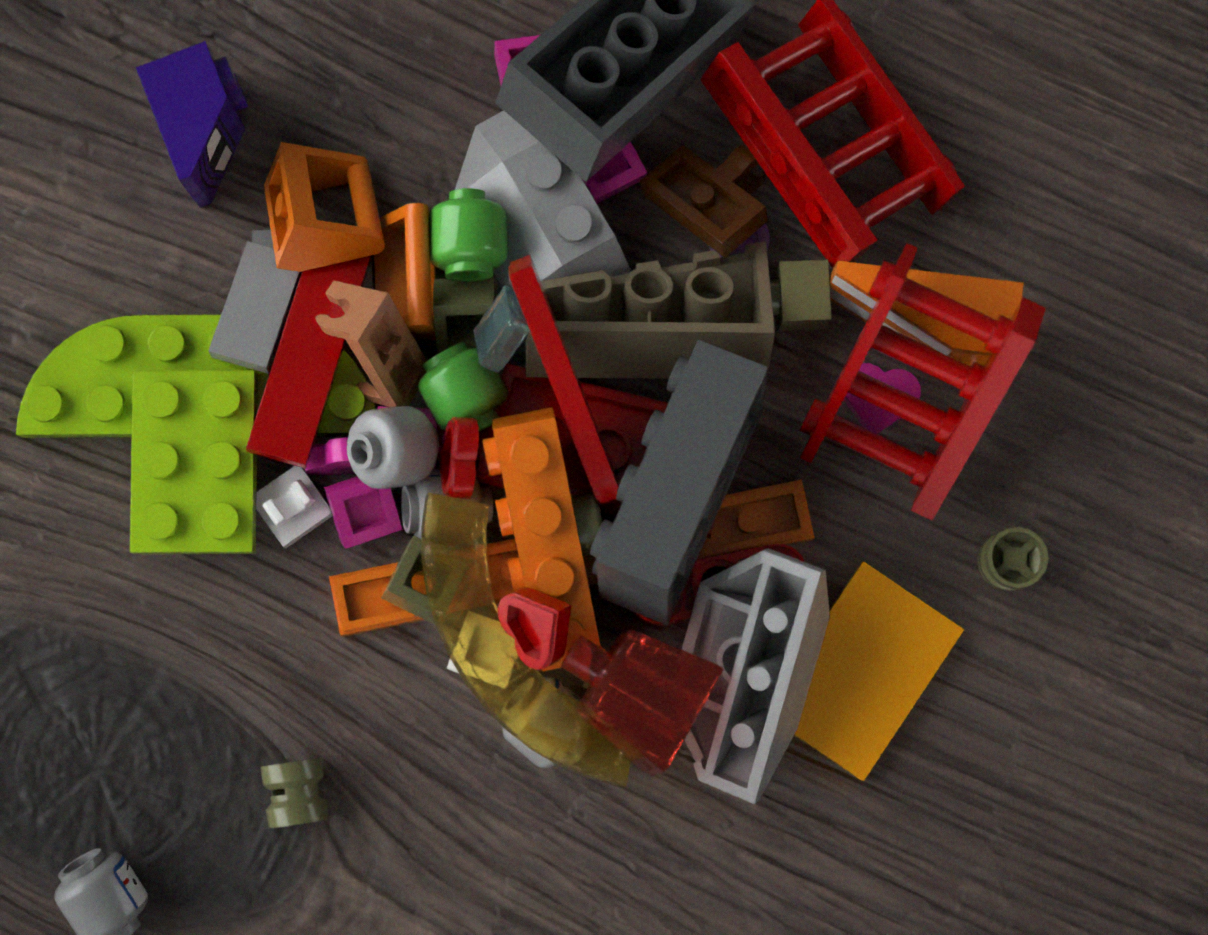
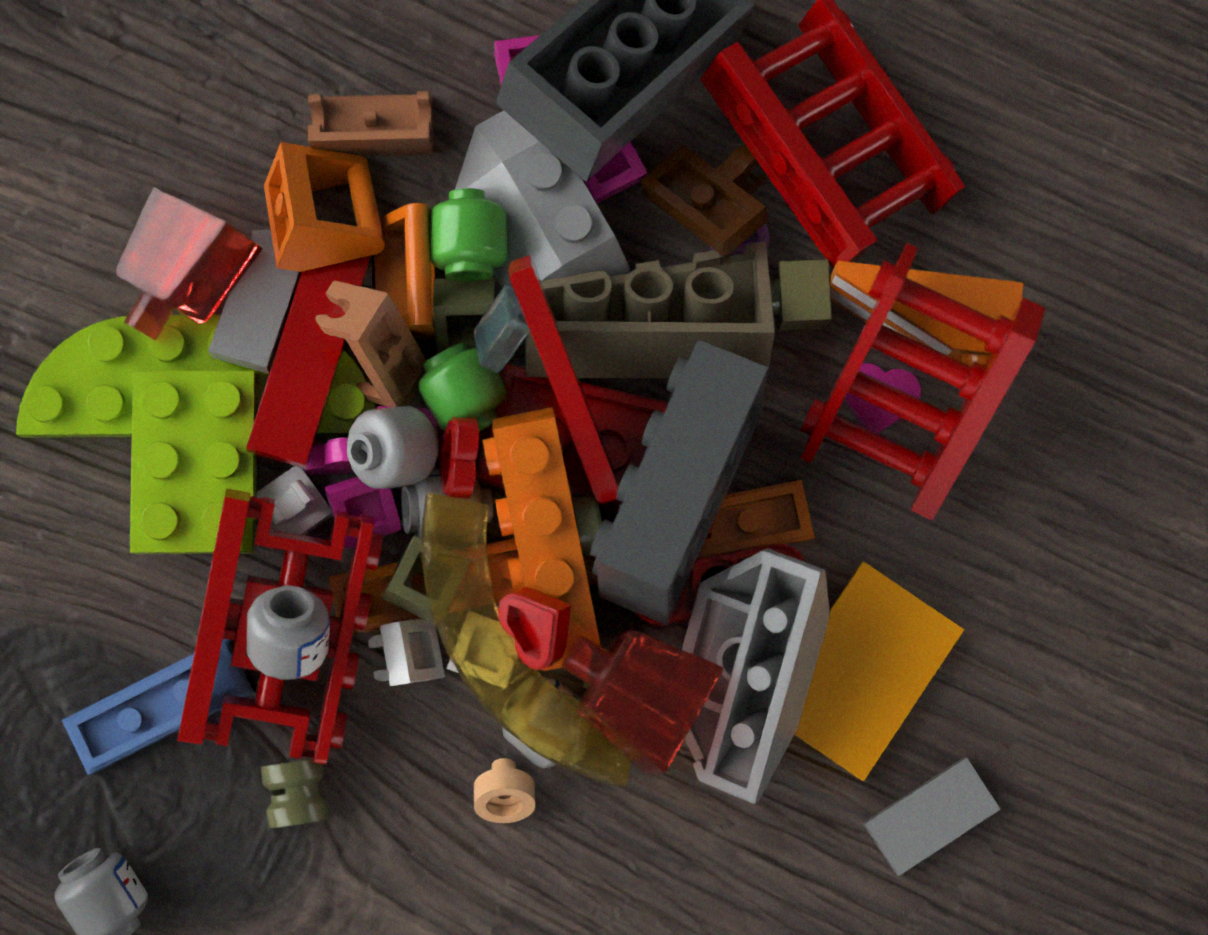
dark purple slope [136,41,248,208] -> none
olive wheel [977,527,1049,592] -> none
none -> medium blue tile [62,639,256,775]
none -> clear red torso [116,187,263,341]
none -> red fence [177,488,383,765]
none -> light grey head [247,586,330,680]
none -> nougat hinge [308,91,434,156]
none -> white tile [368,619,445,687]
none -> light nougat tile [474,758,536,823]
none -> light grey tile [863,757,1001,876]

